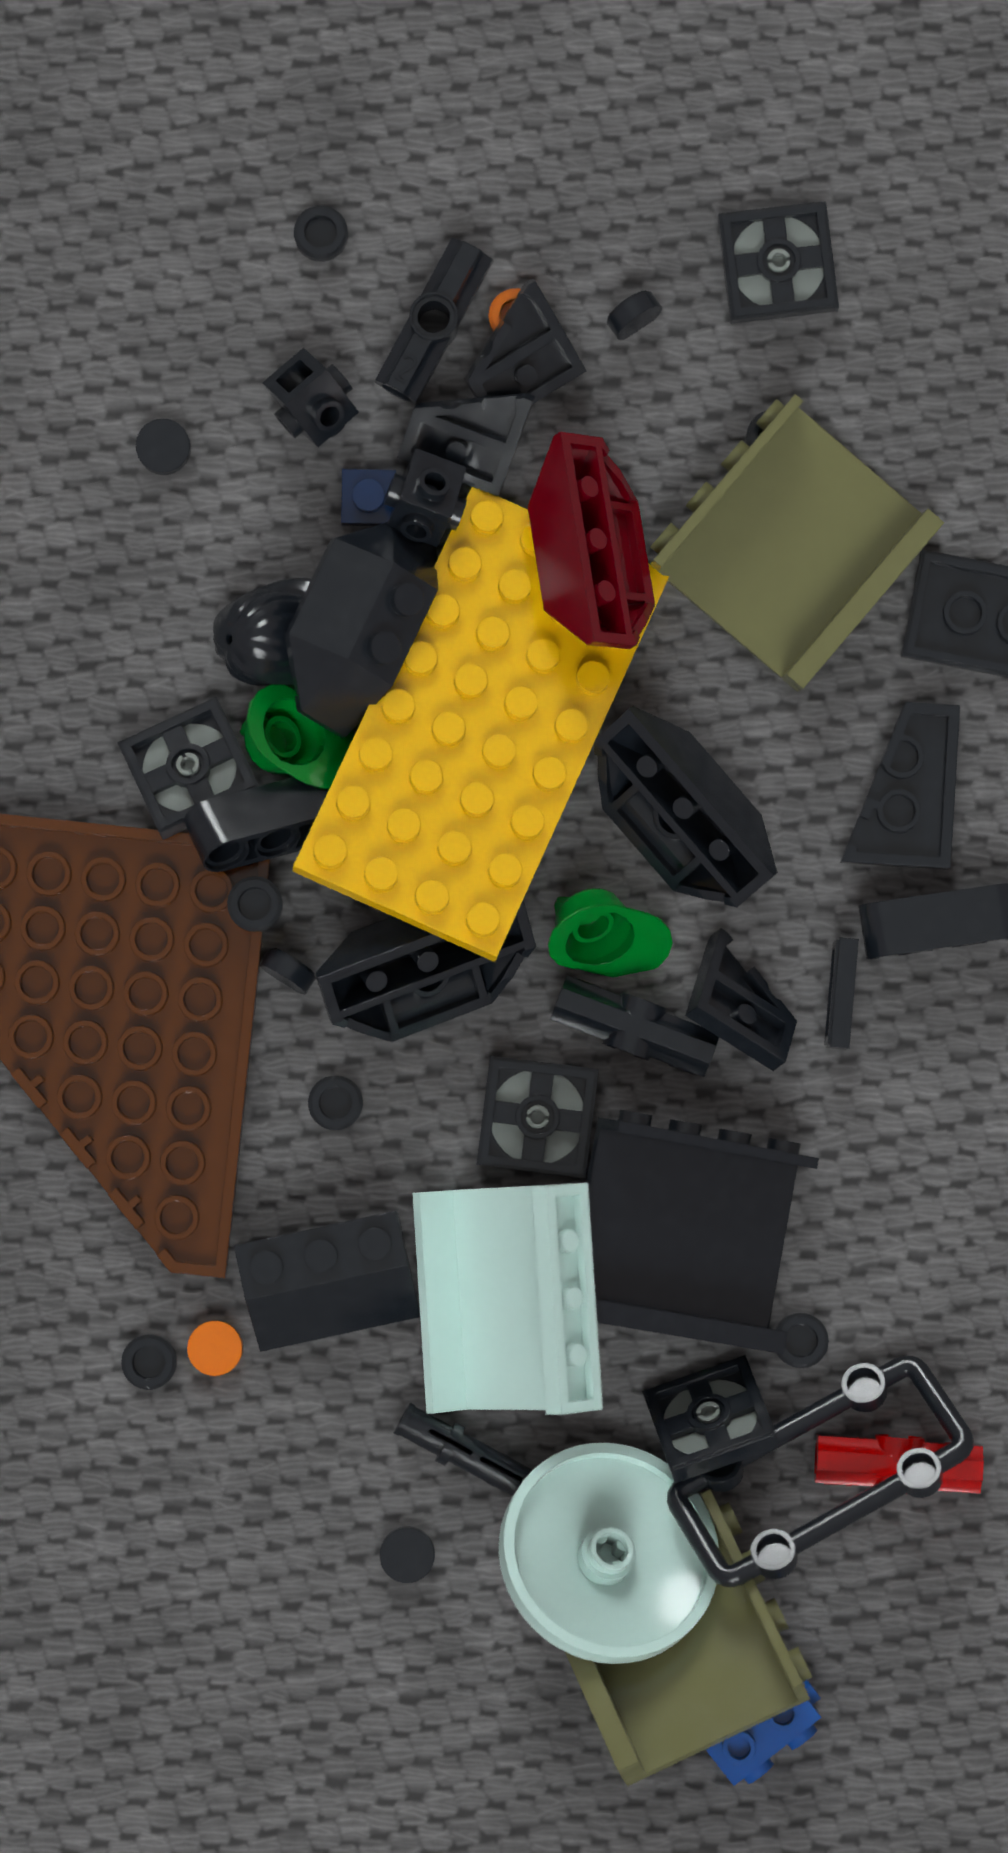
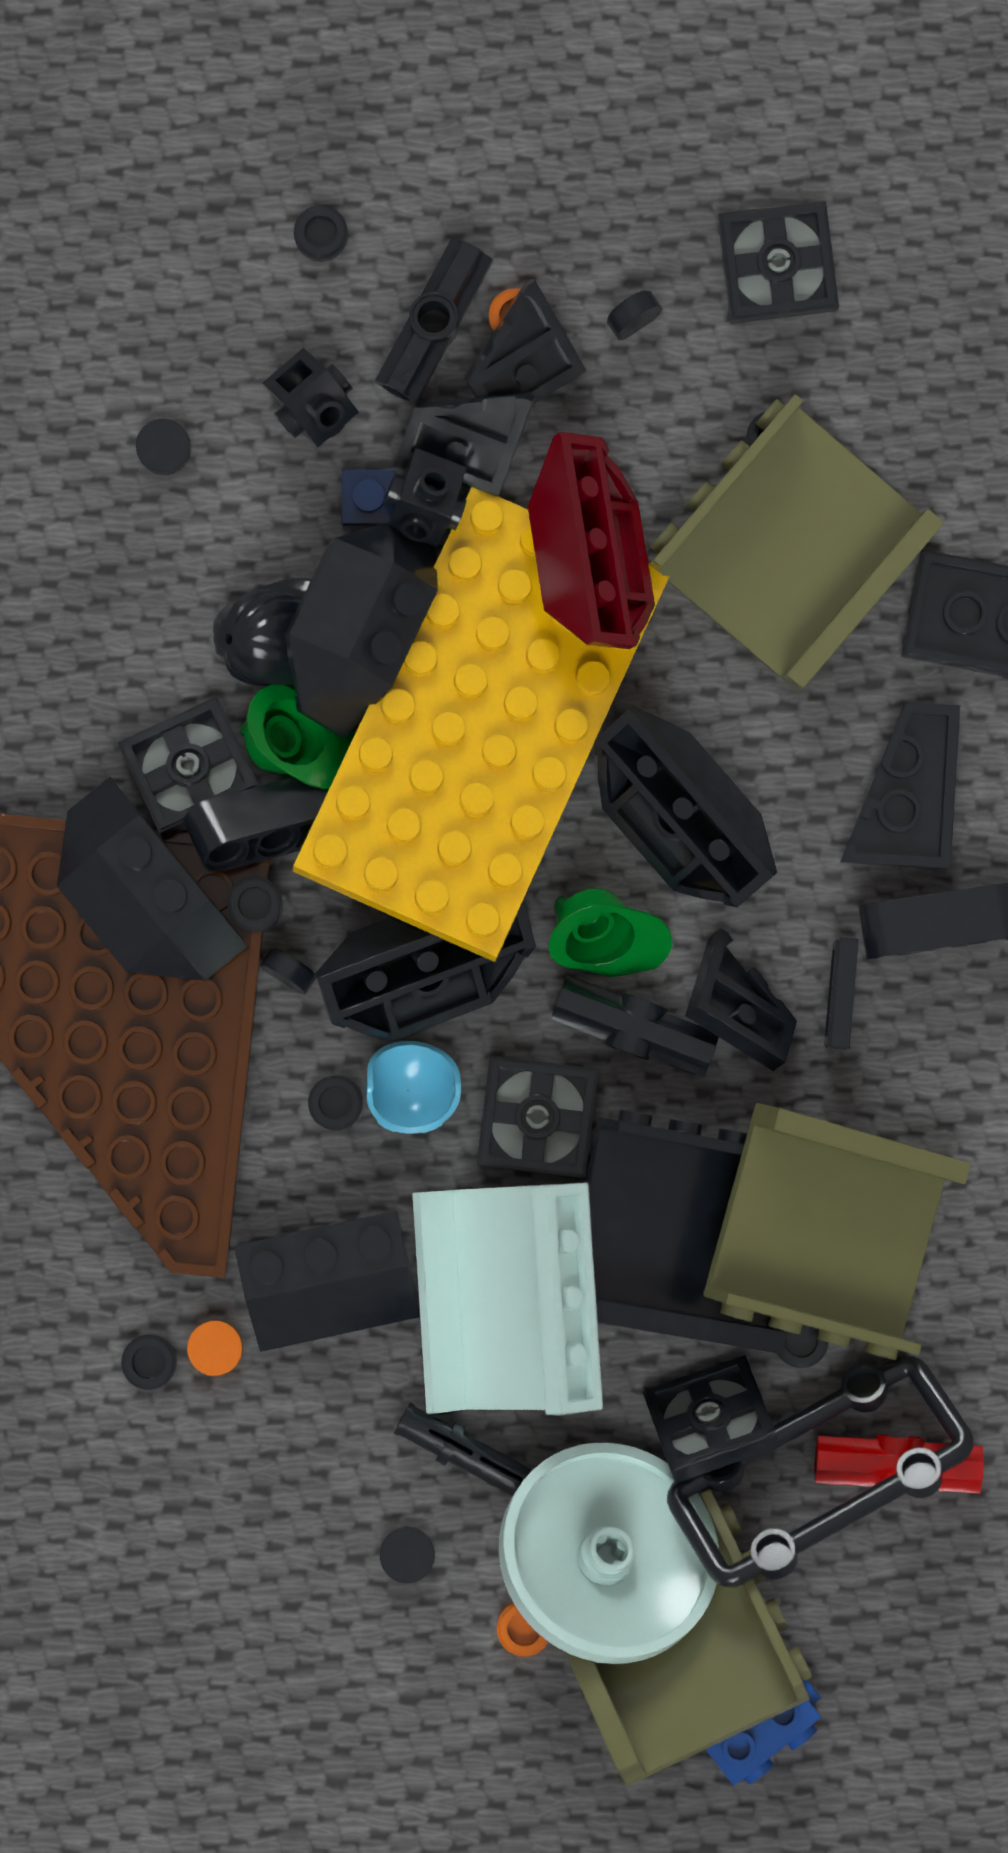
none -> black wedge [57,777,249,981]
none -> medium azure helmet [365,1041,461,1134]
none -> orange tile [497,1602,548,1657]
none -> olive panel [703,1103,971,1360]

